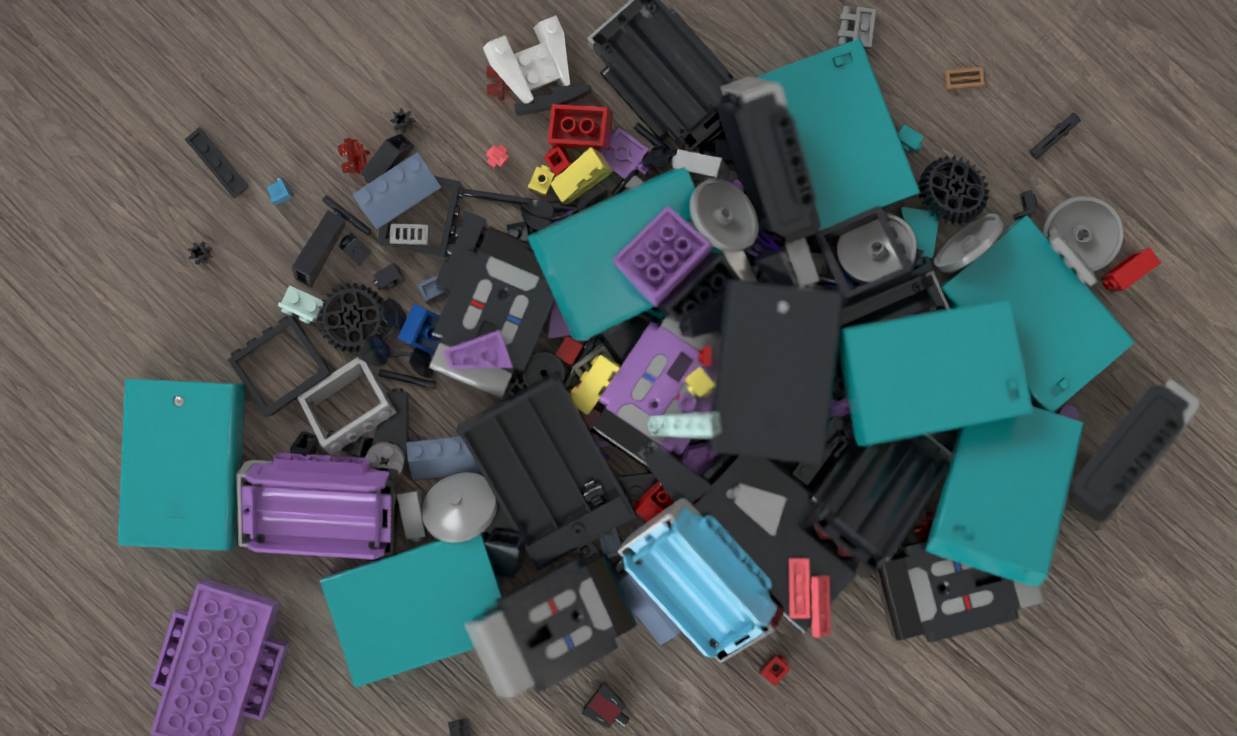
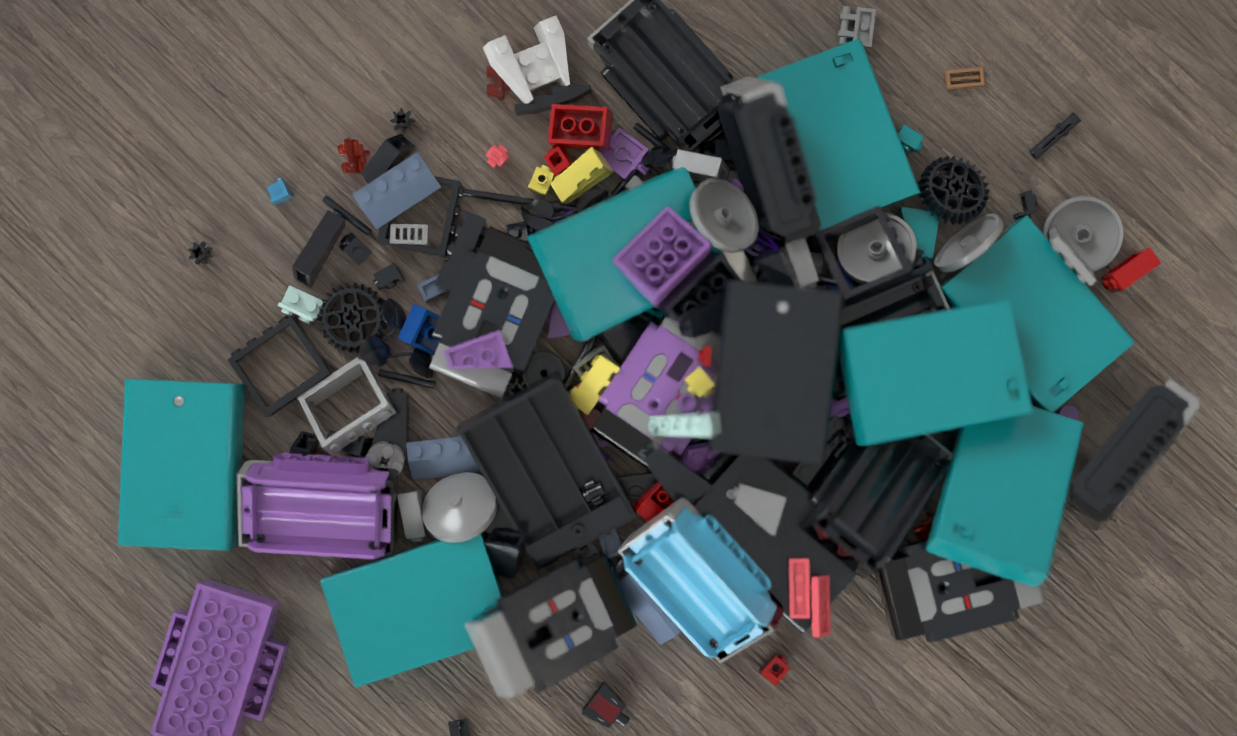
black plate [184,127,250,199] -> none
red panel [555,336,583,365] -> none

